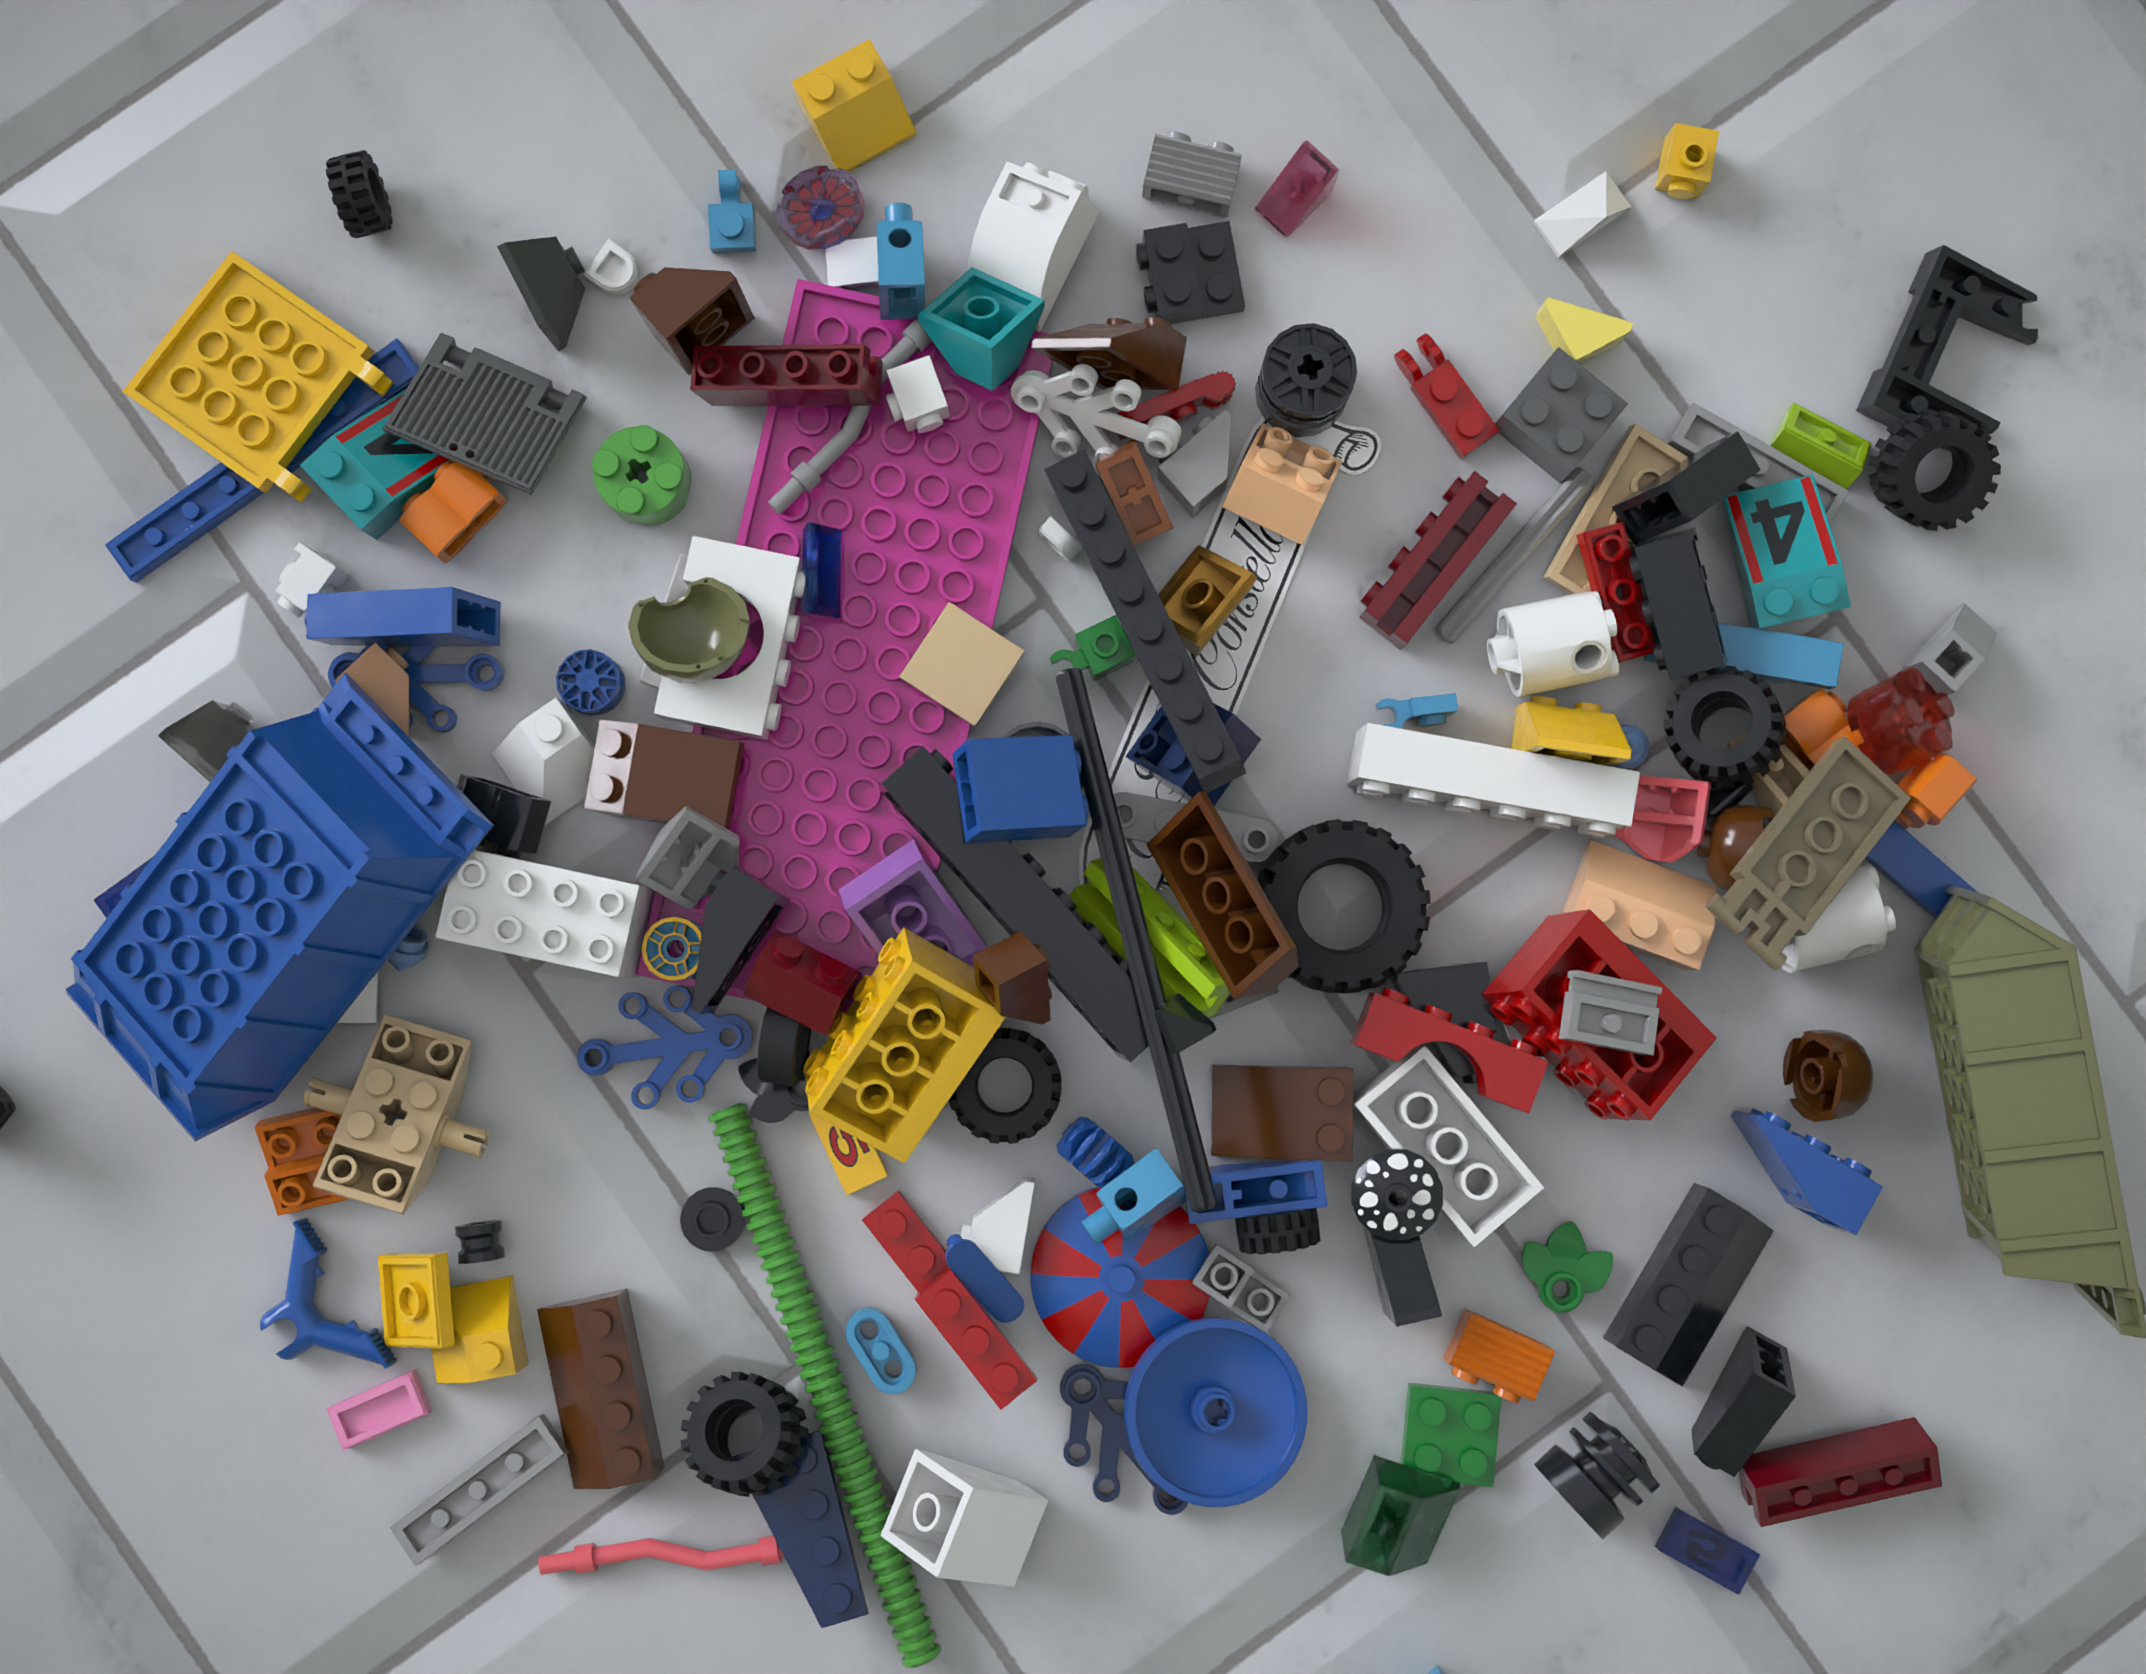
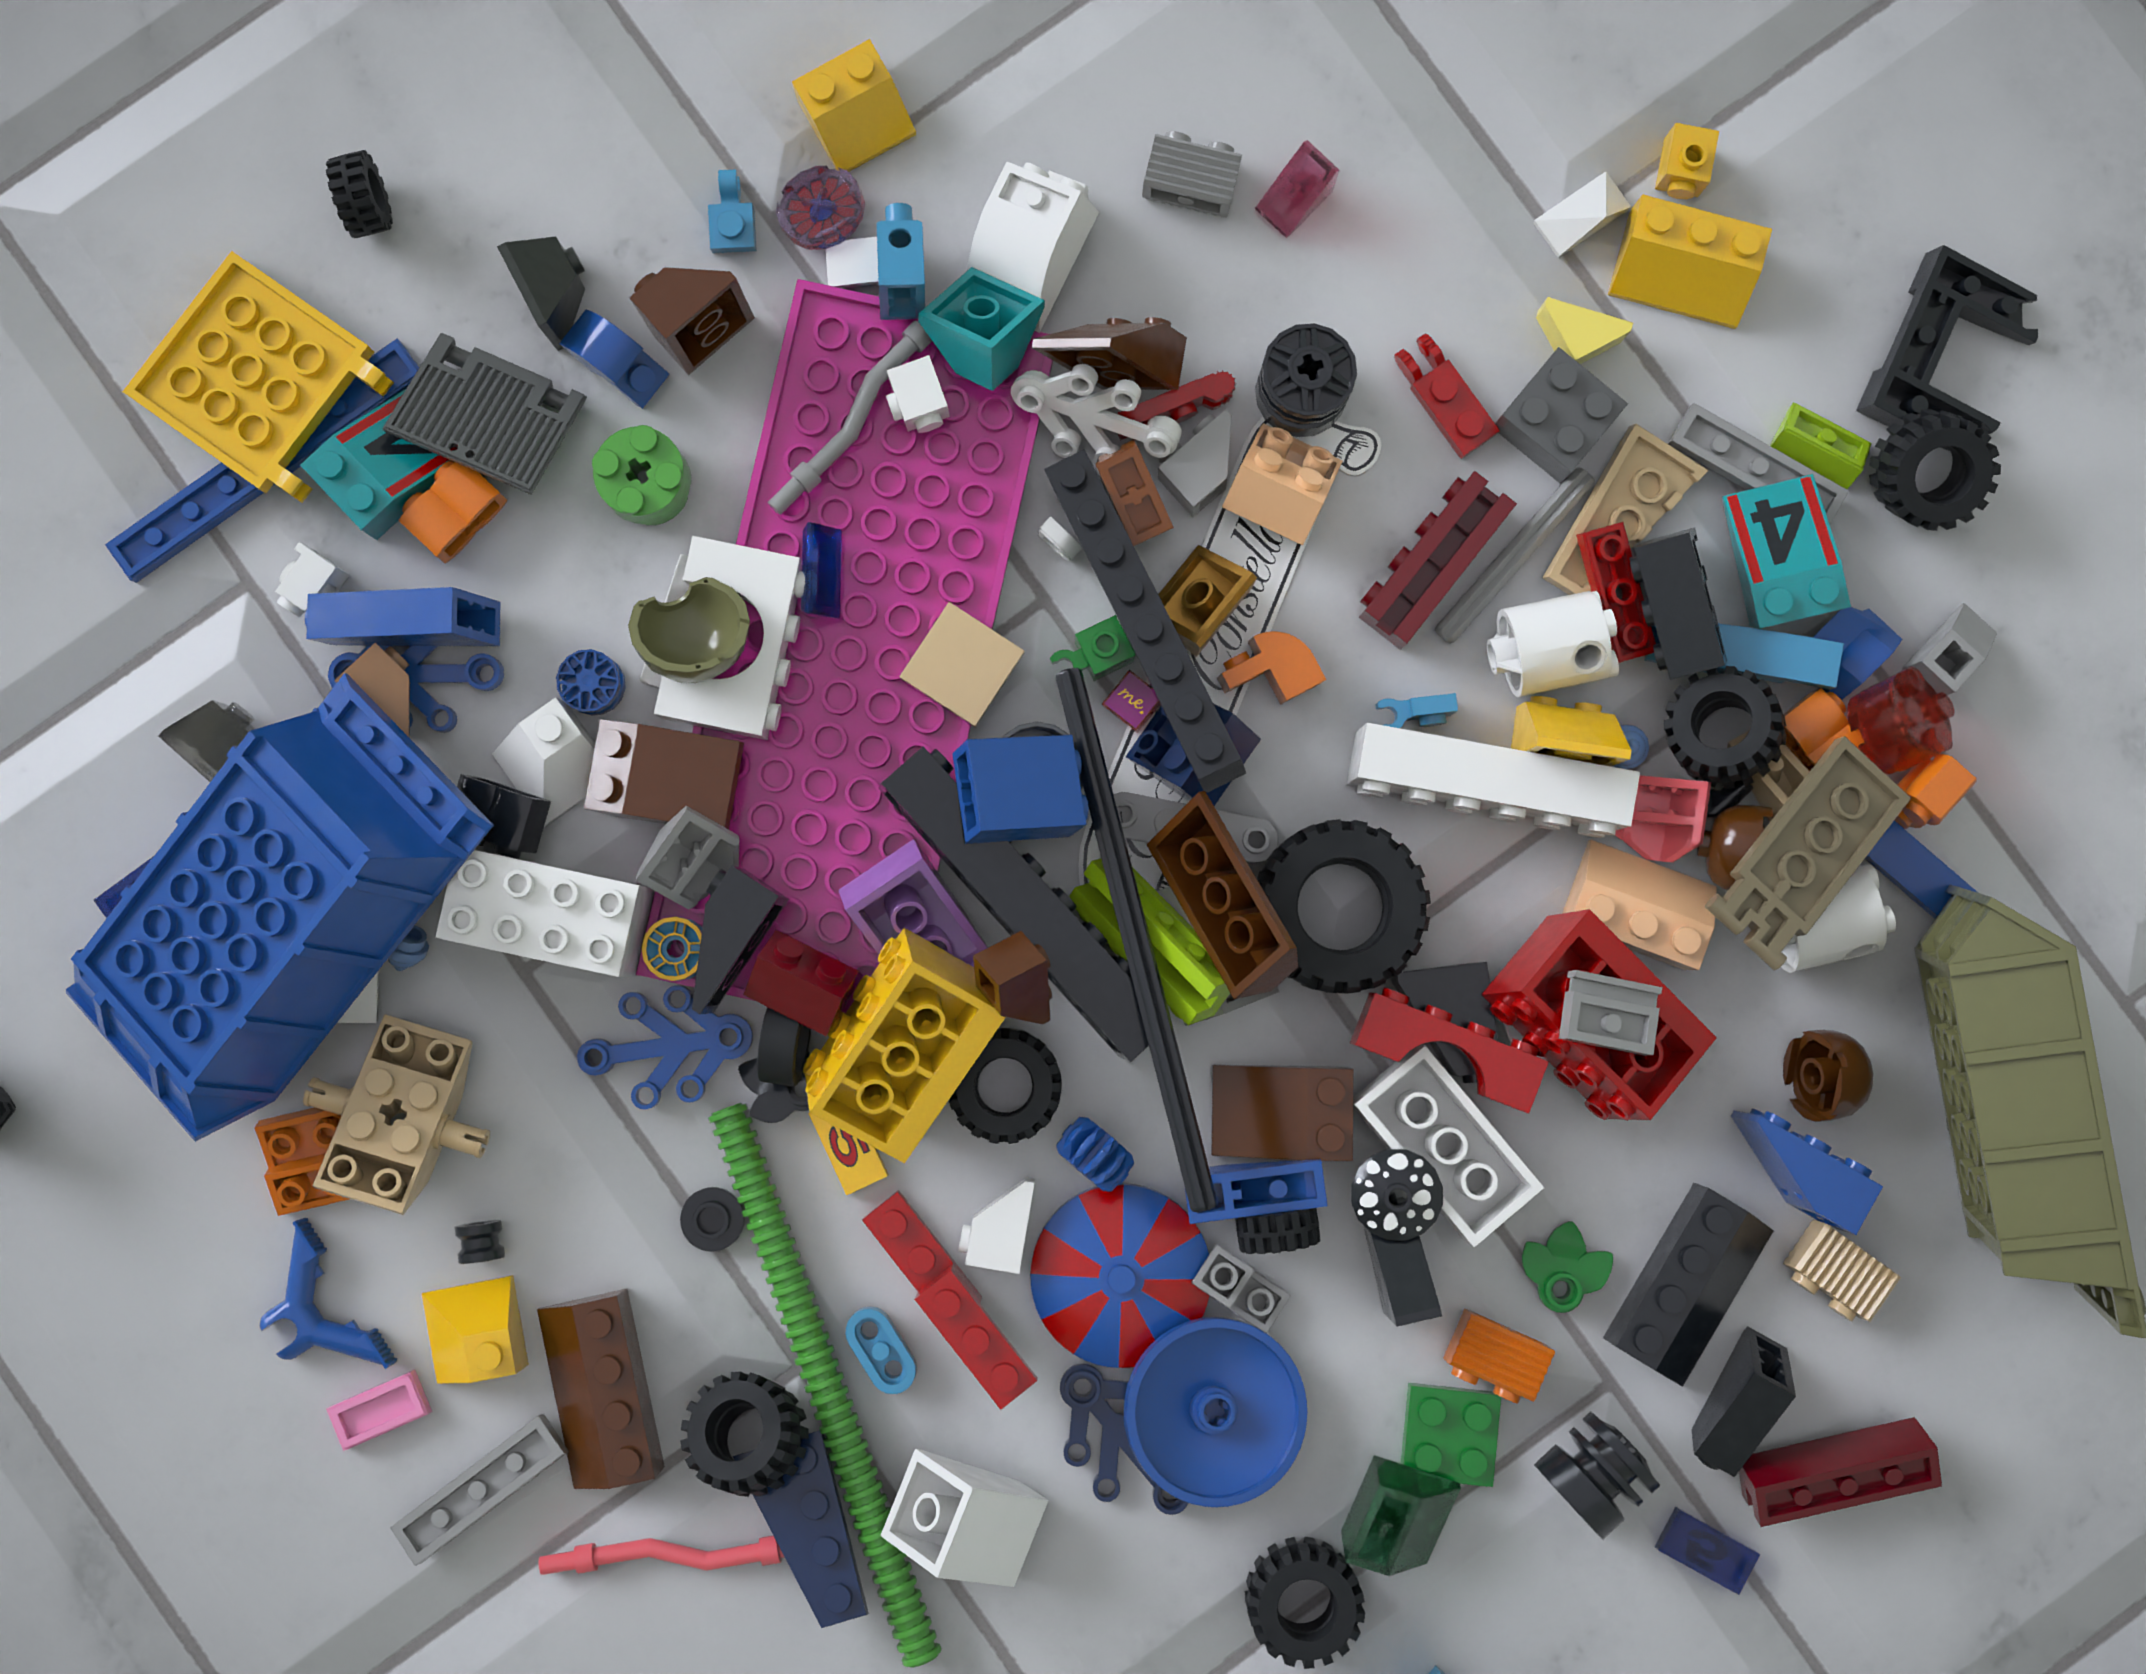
yellow plate [378,1252,455,1348] -> none
white tile [583,239,639,295] -> none
dark red brick [690,344,883,406] -> none
blue piece [945,1234,1024,1323] -> none
dark azure torso [1081,1148,1187,1245] -> none
black plate [1136,221,1245,324] -> none
black slope [1154,993,1217,1055] -> none
black slope [1612,431,1761,545] -> none
none -> blue brick [559,309,669,409]
none -> magenta tile [1102,669,1161,733]
none -> orange brick [1217,631,1326,705]
none -> black tyre [1245,1537,1365,1669]
none -> yellow slope [1608,194,1772,329]
none -> tan brick [1783,1220,1901,1322]
none -> blue slope [1812,607,1903,700]

